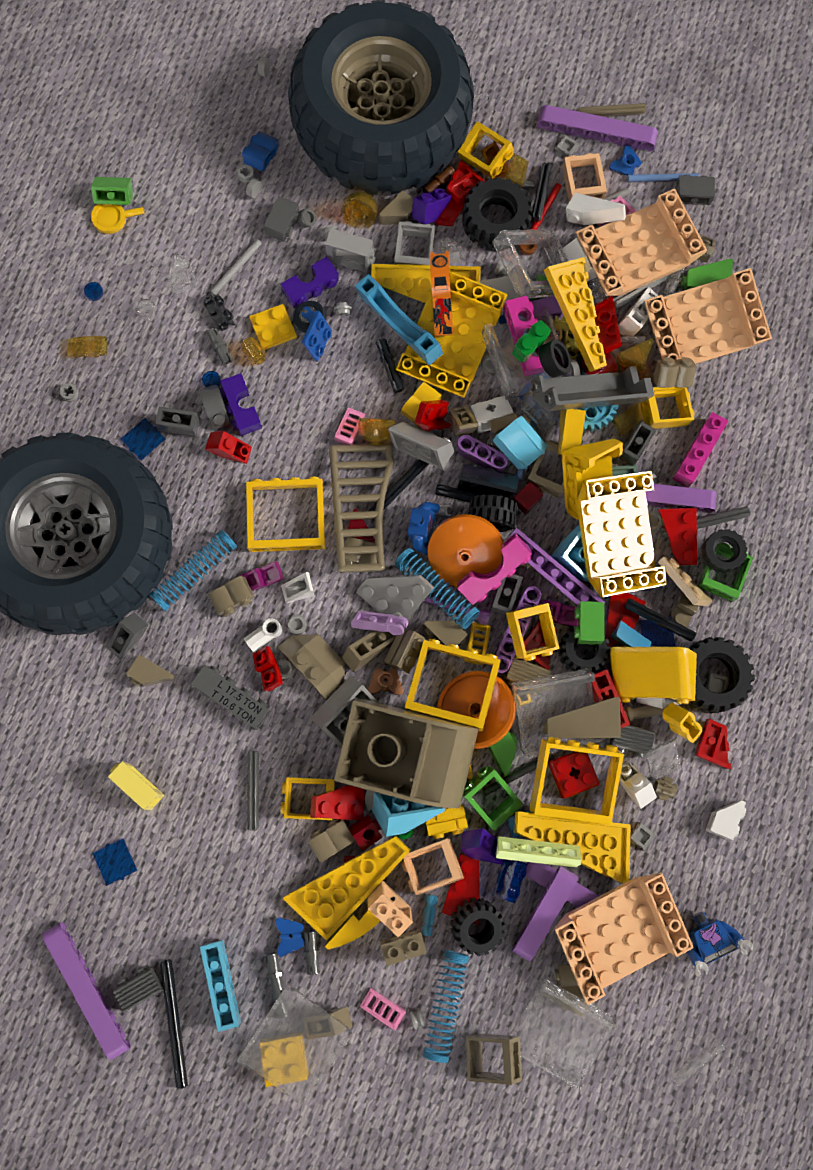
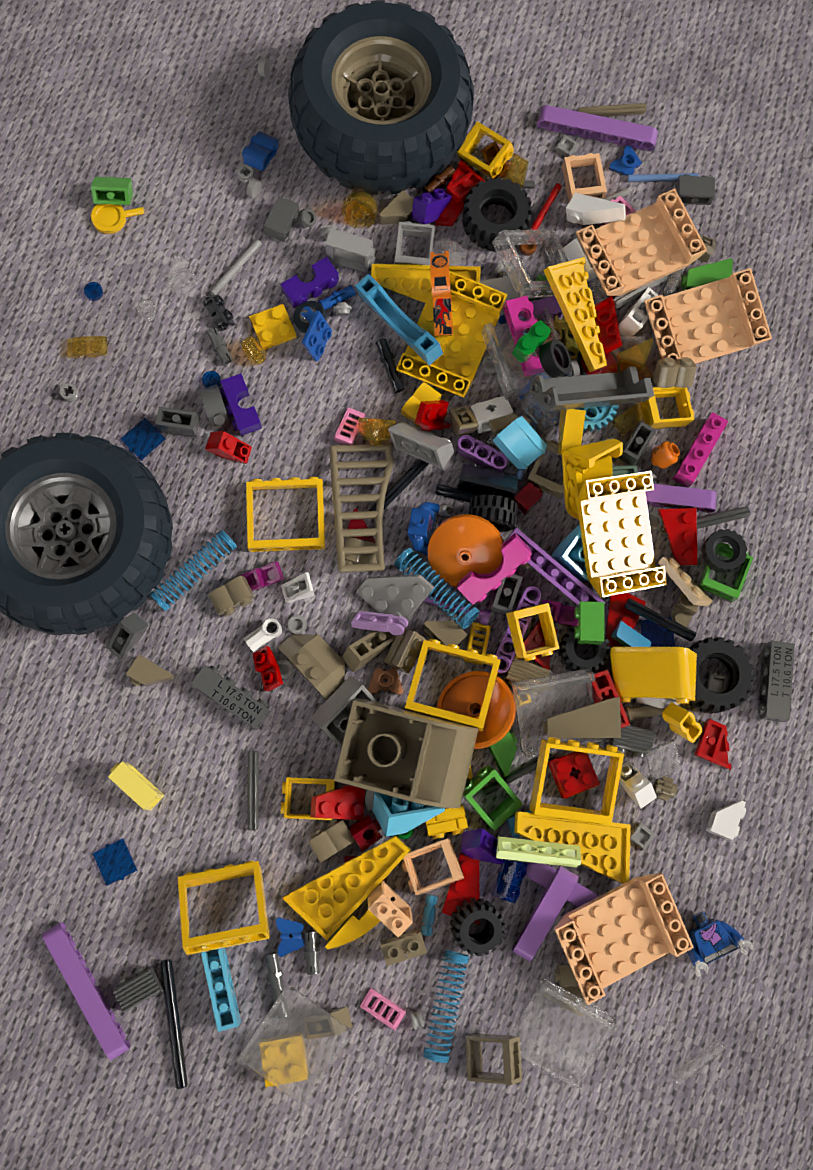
black axle [531,162,552,222] -> none
none -> yellow window [178,861,270,955]
none -> blue pin [319,285,356,311]
none -> orange head [651,441,680,469]
none -> dark grey brick [758,641,795,722]

